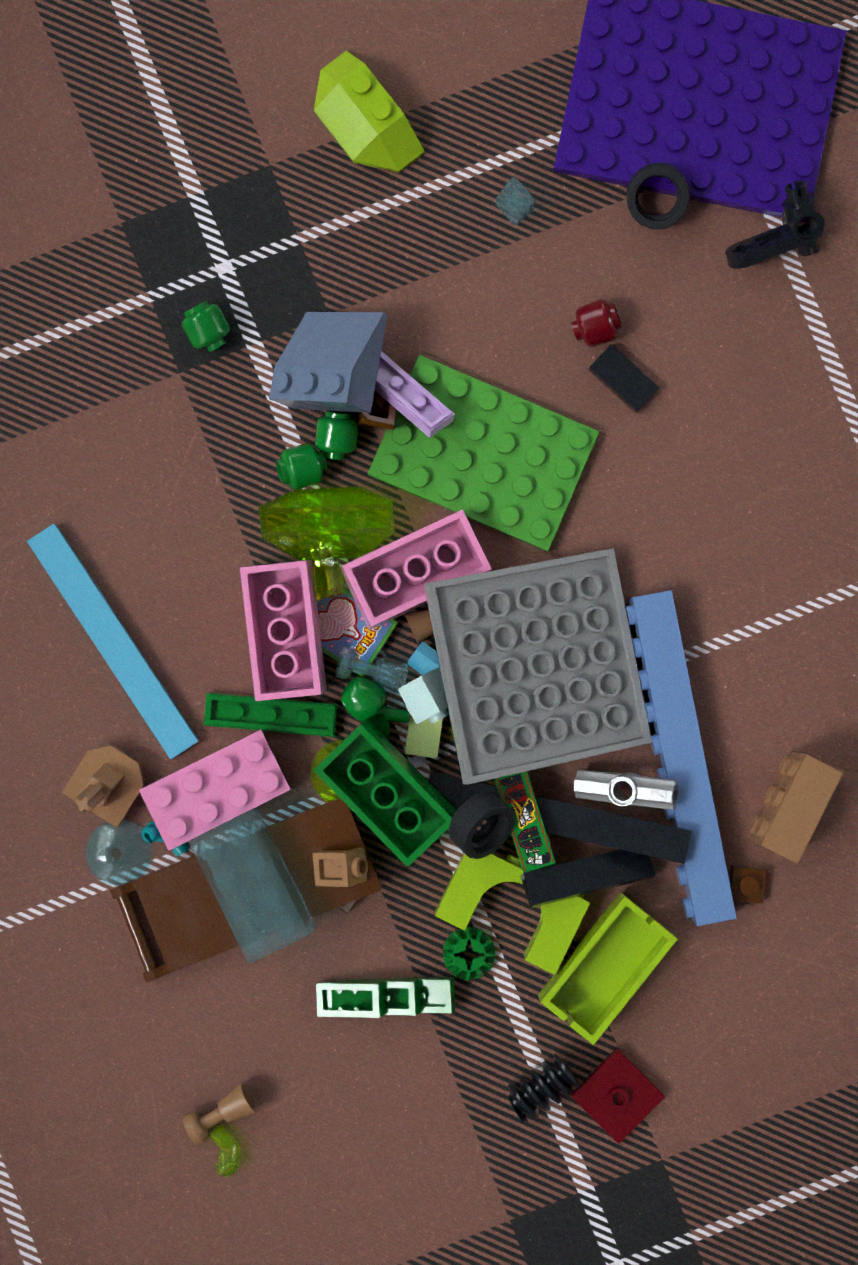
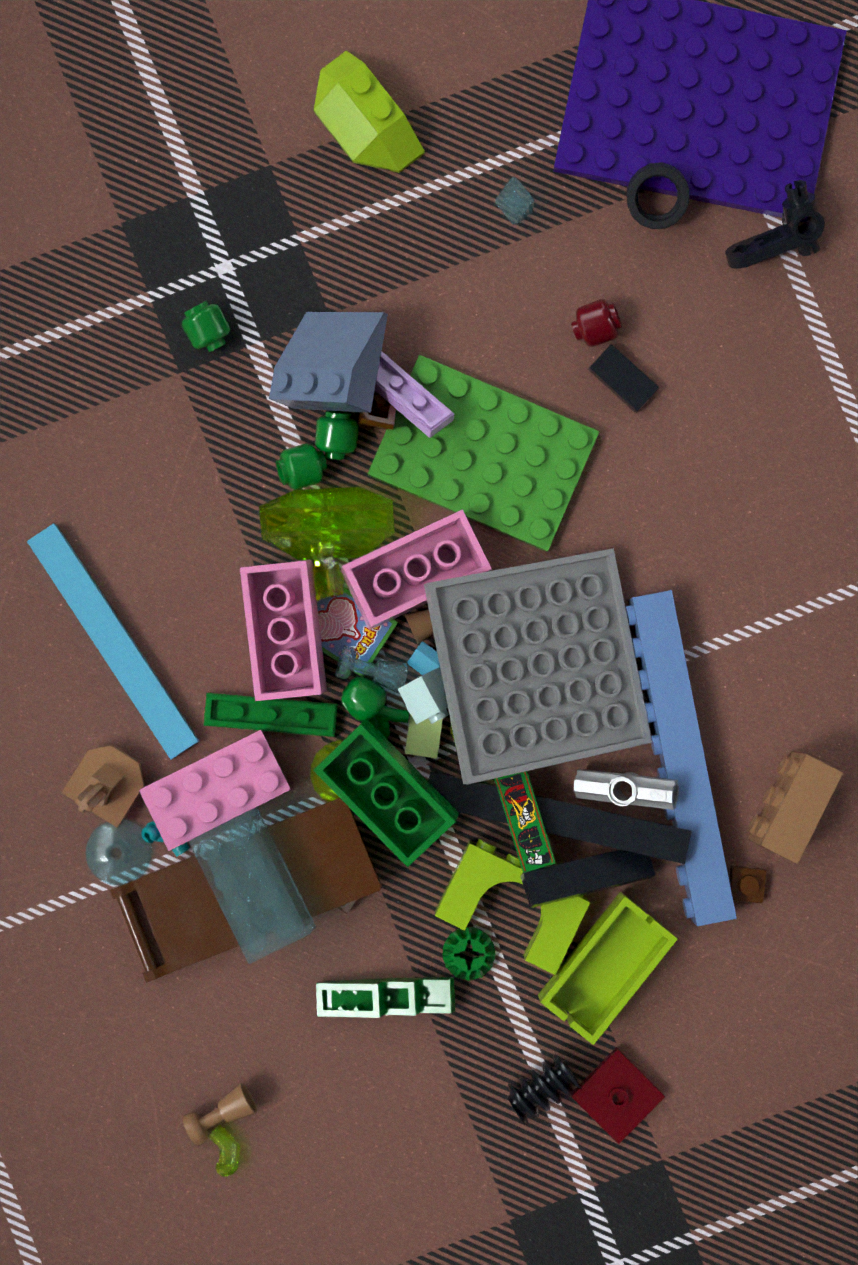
medium nougat bracket [312,848,368,887] -> none
black tyre [449,792,515,859] -> none

